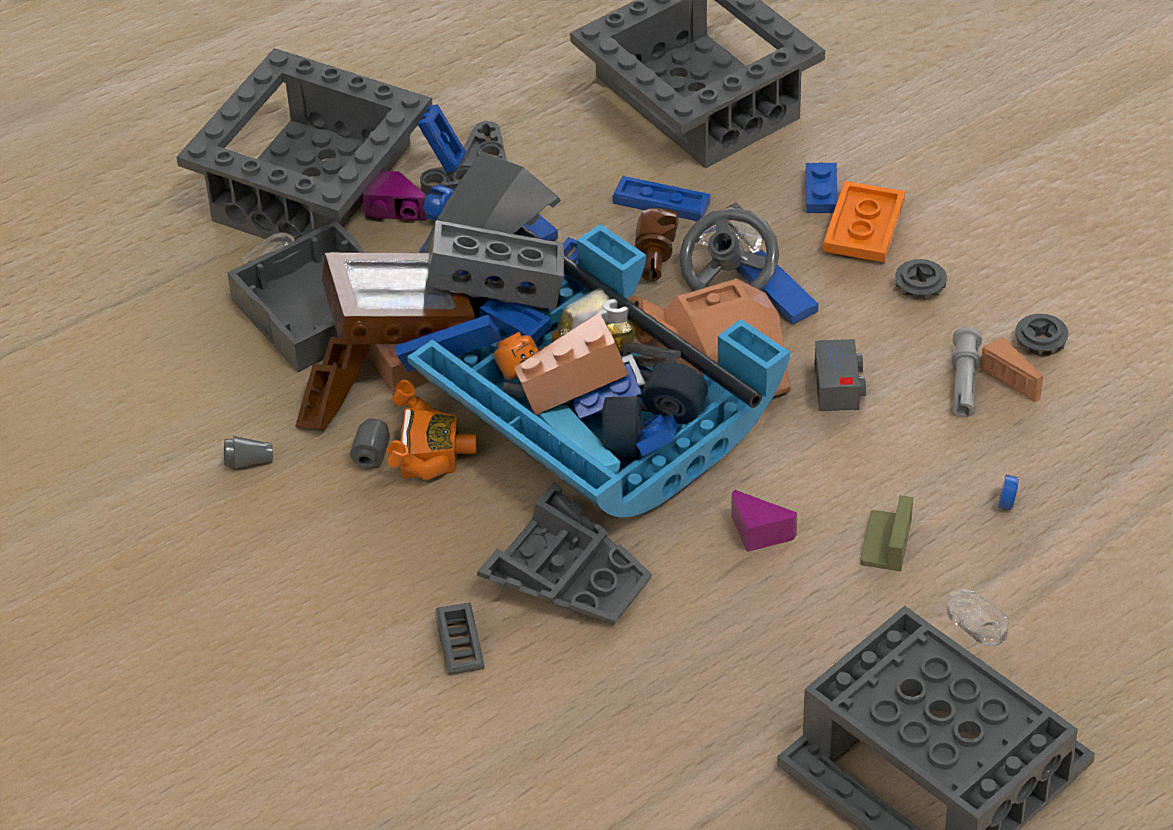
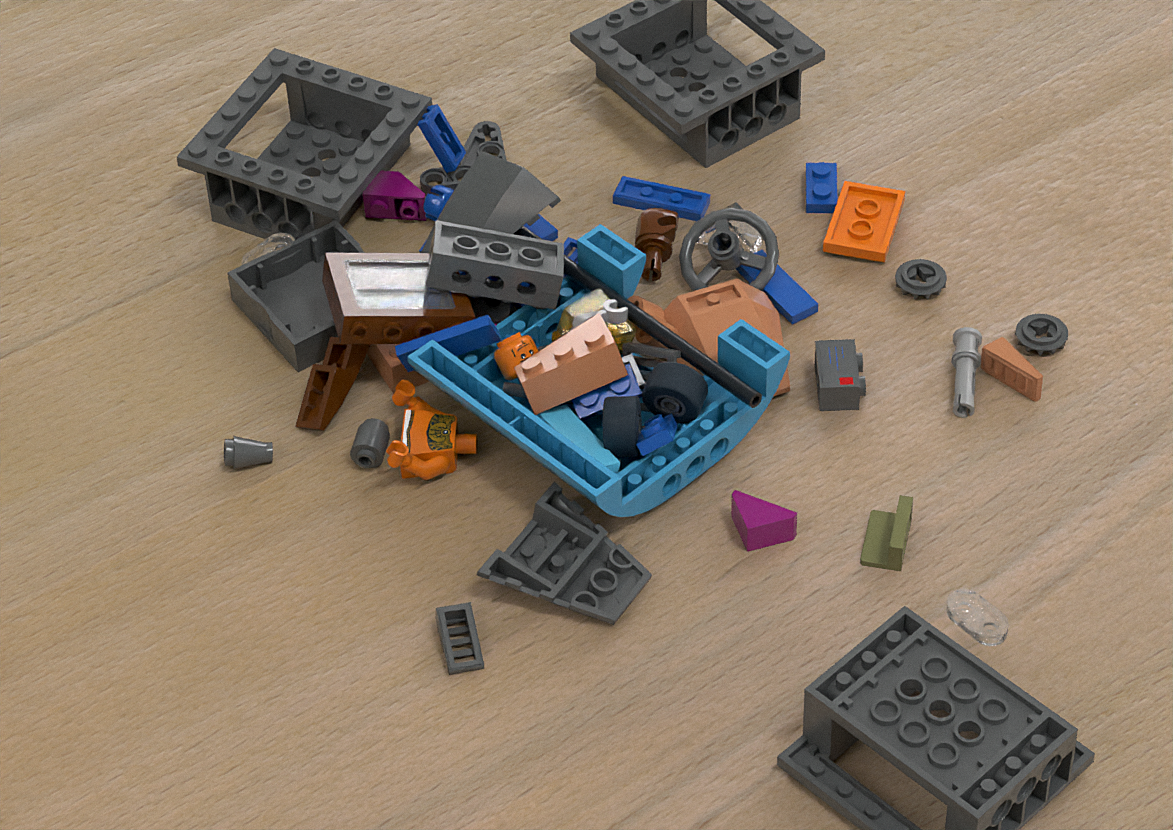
blue tile [480,298,551,342] -> none
blue tile [998,474,1019,510] -> none

